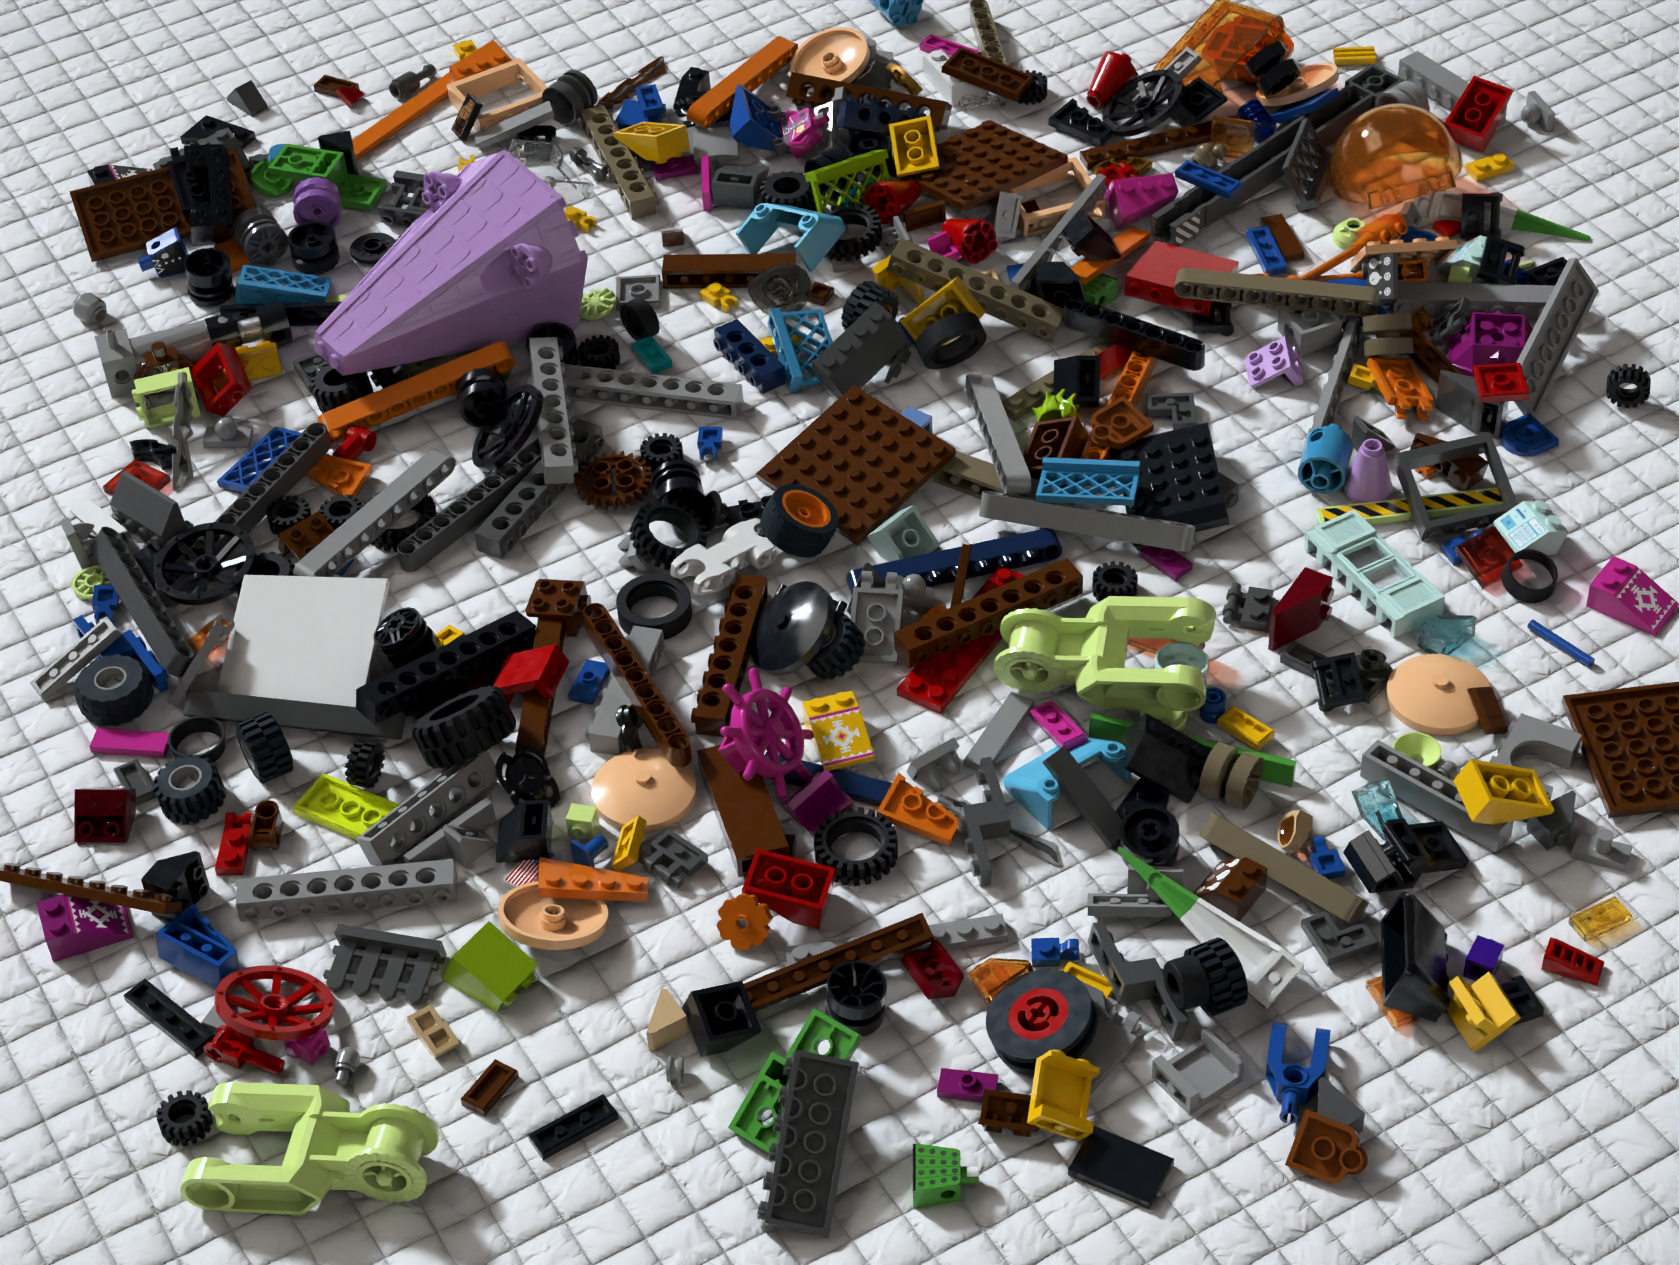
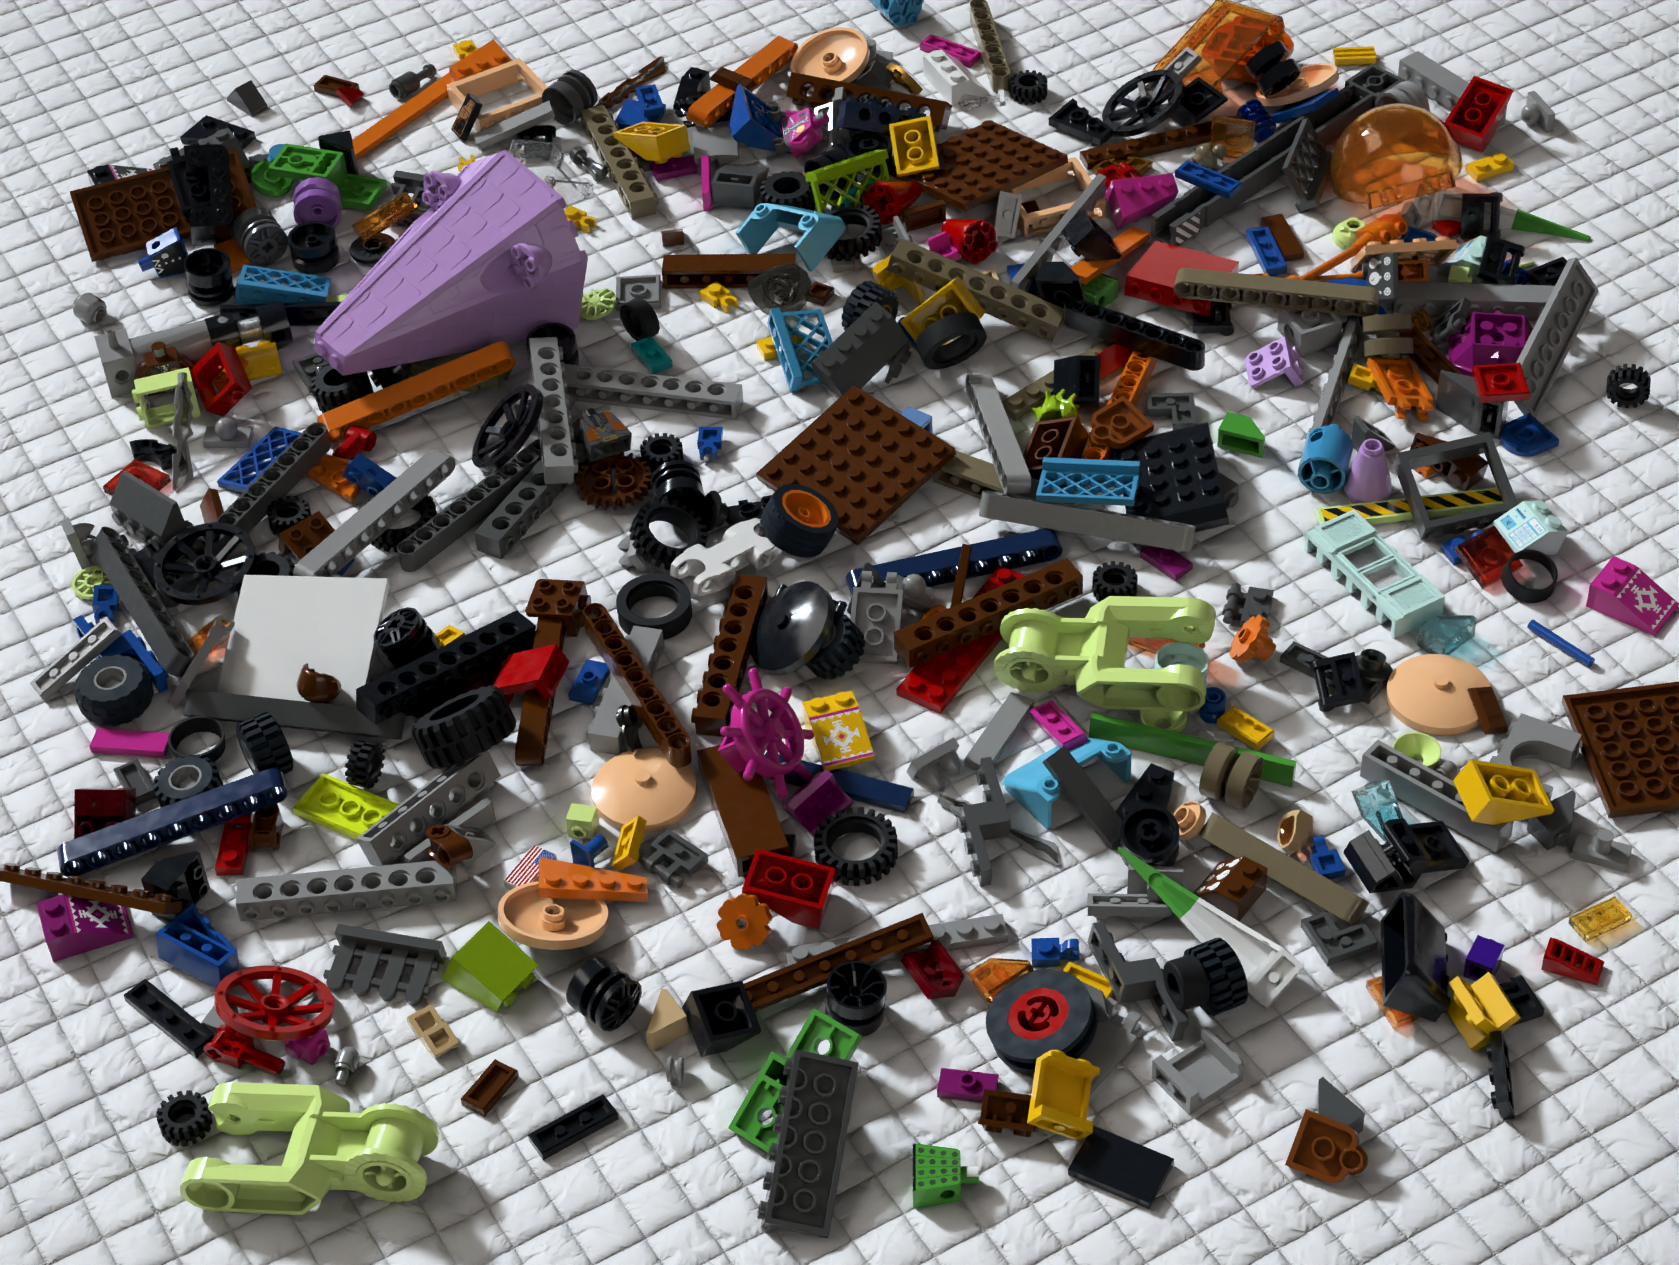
white sticker [69,499,126,534] -> none
black tyre [319,494,362,530] -> none
black wheel [456,368,508,428] -> none
black shield [495,744,561,808] -> none
black slope [496,800,553,863] -> none
black tyre [578,335,620,370] -> none
dark blue brick [713,319,786,394] -> none
light aqua slope [867,505,940,562] -> none
orange wing [876,772,959,847] -> none
reddish brown tile [941,47,1034,102] -> none
red cone [1086,51,1139,108] -> none
black slope [1124,713,1209,804] -> none
blue piece [1266,1022,1331,1124] -> none
dark red slope [1268,567,1334,651] -> none
none -> dark blue beam [57,768,288,877]
none -> reddish brown tile [200,488,224,523]
none -> reddish brown hair [297,663,341,703]
none -> blue bracket [342,453,396,497]
none -> clear orange tile [352,192,418,242]
none -> reddish brown piece [426,825,473,869]
none -> black wheel [566,956,642,1031]
none -> torso [579,408,632,462]
none -> reddish brown tile [710,67,756,91]
none -> light nougat plate [1173,801,1206,840]
none -> bright green slope [1217,412,1265,458]
none -> orange plant [1229,614,1276,663]
none -> black plate [1486,1030,1515,1120]

